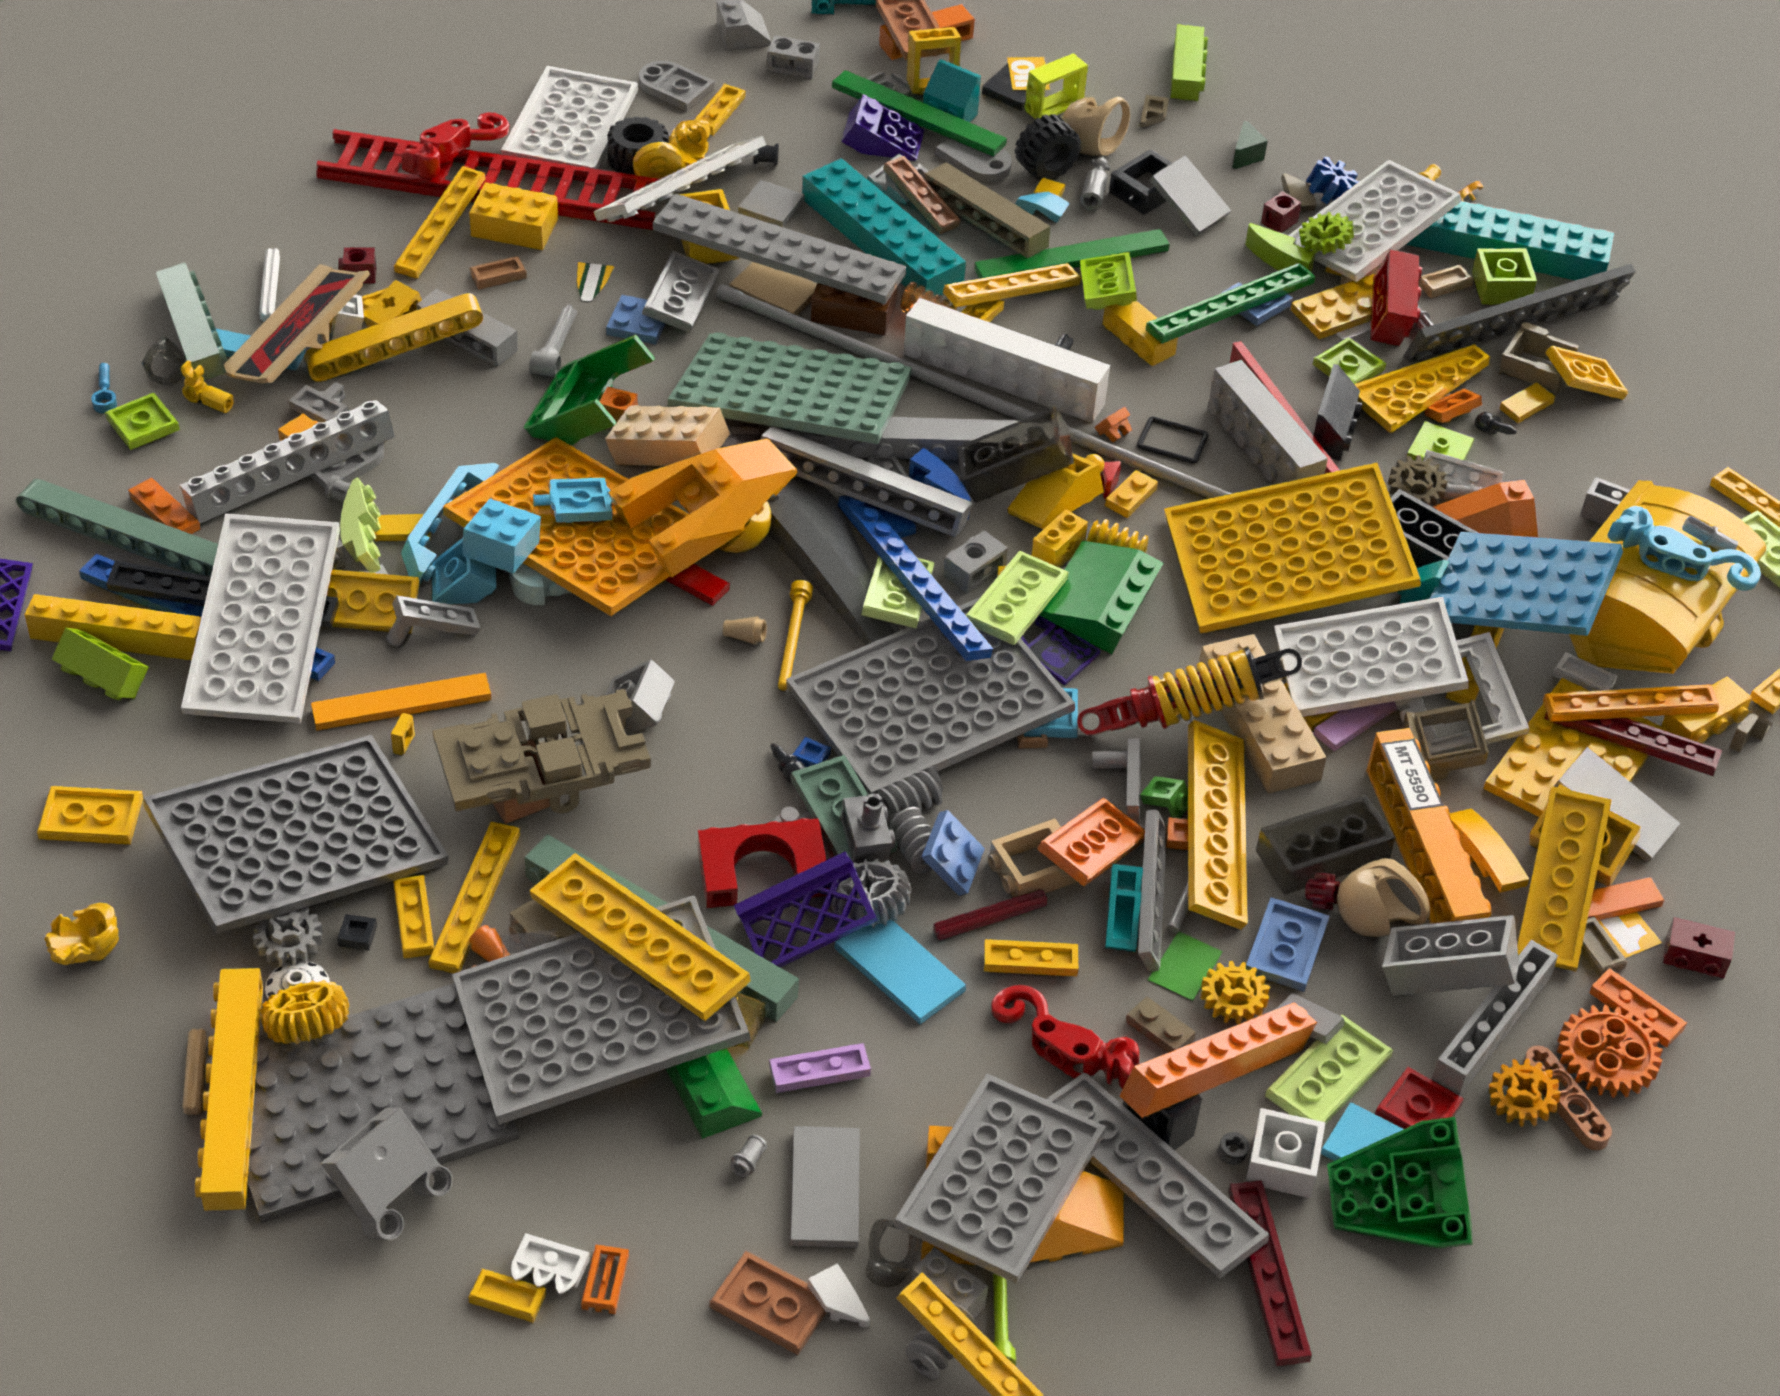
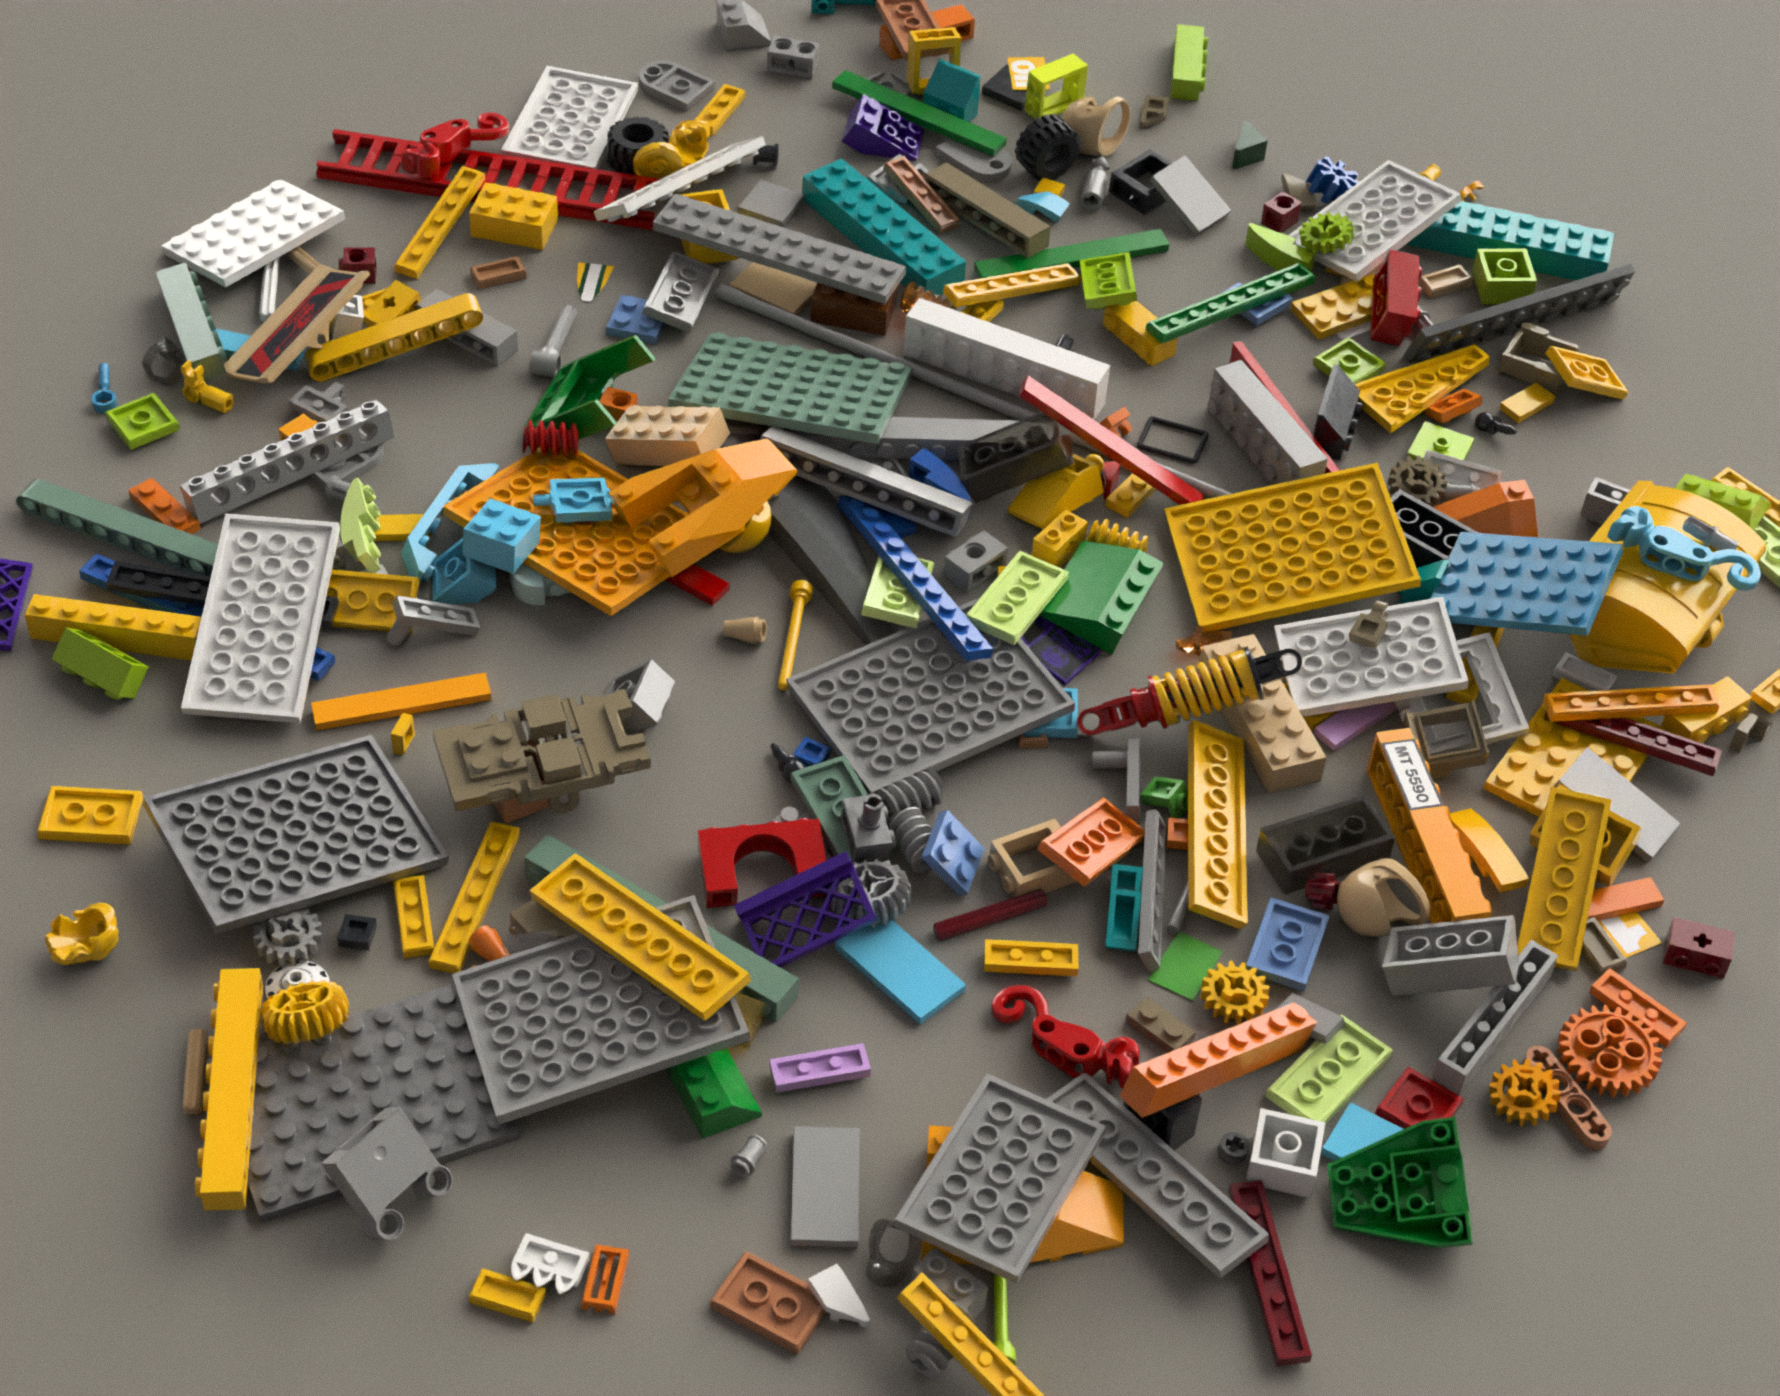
none -> white plate [161,180,345,287]
none -> tan axle [288,246,320,275]
none -> red piece [523,420,579,458]
none -> tile [1019,375,1203,505]
none -> clear orange slope [1176,625,1233,656]
none -> dark tan plate [1349,601,1388,649]
none -> lime slope [1674,473,1771,530]

